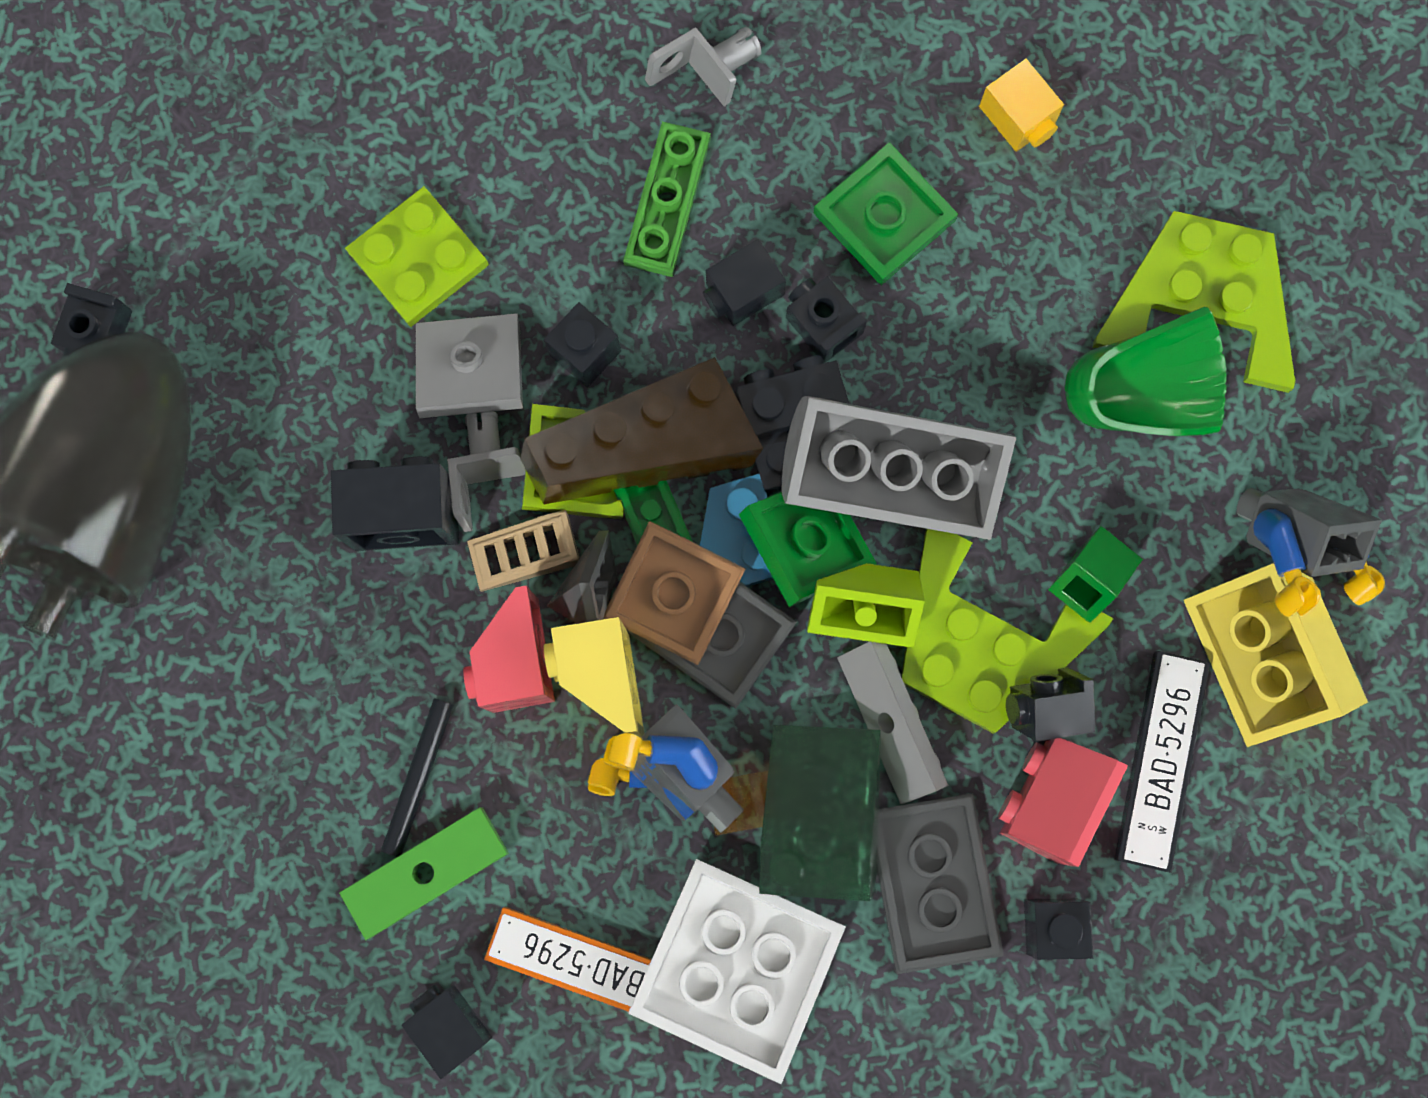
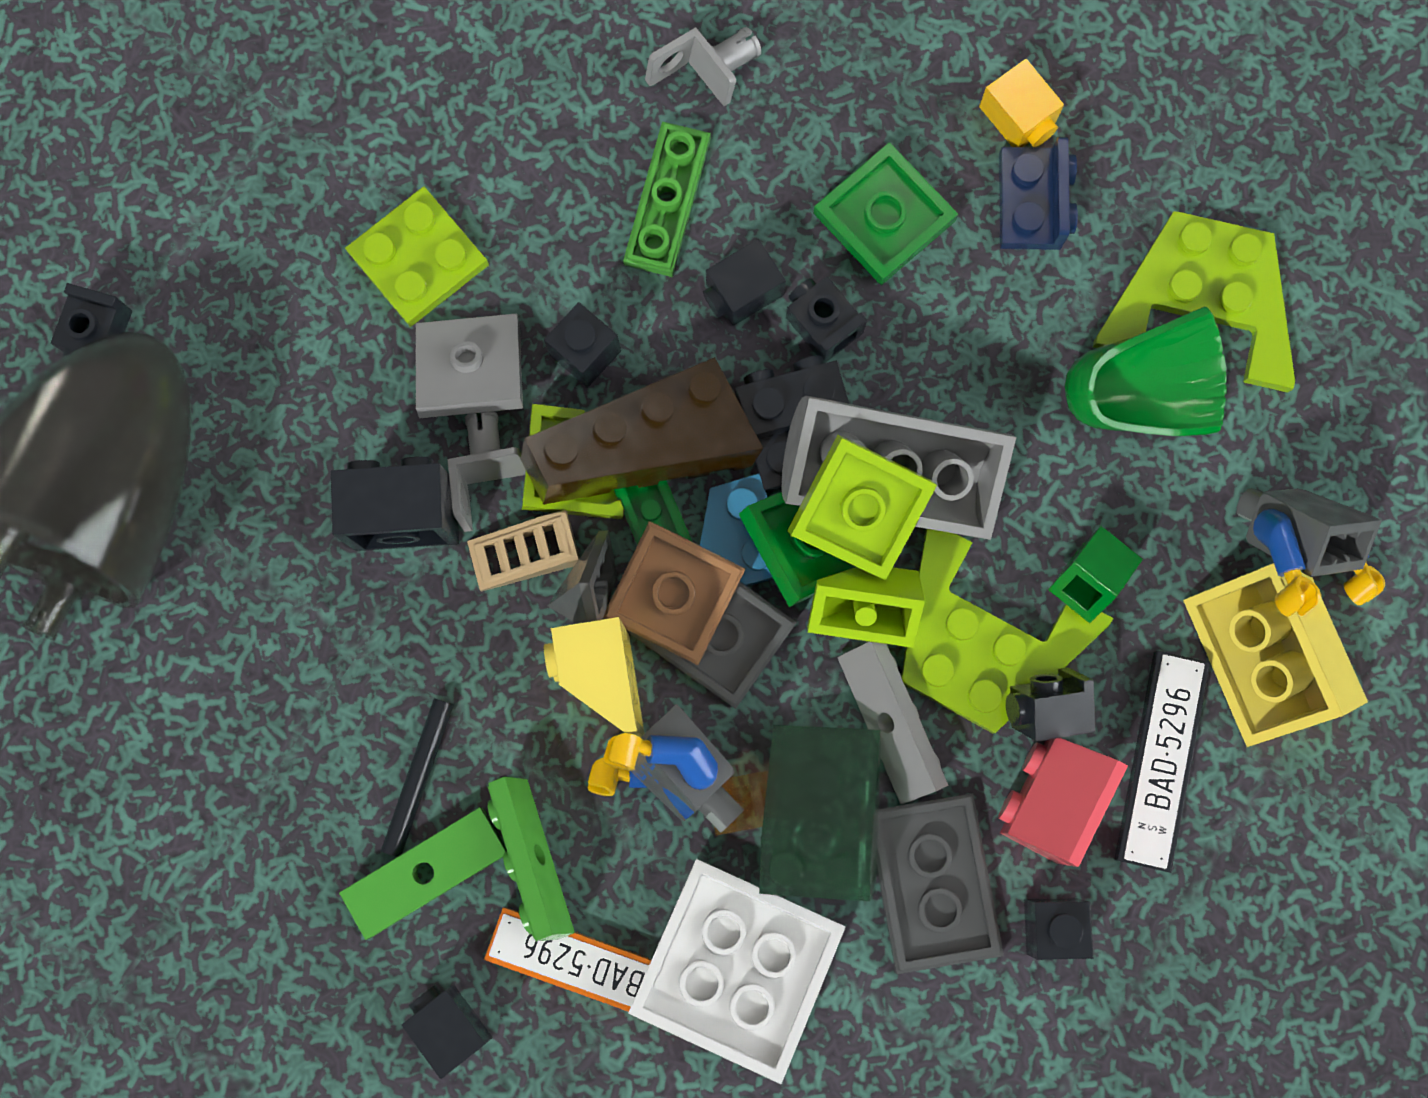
coral slope [463,586,555,713] -> none
none -> bright green tile [488,776,575,941]
none -> lime plate [788,434,937,580]
none -> dark blue bracket [999,137,1078,250]

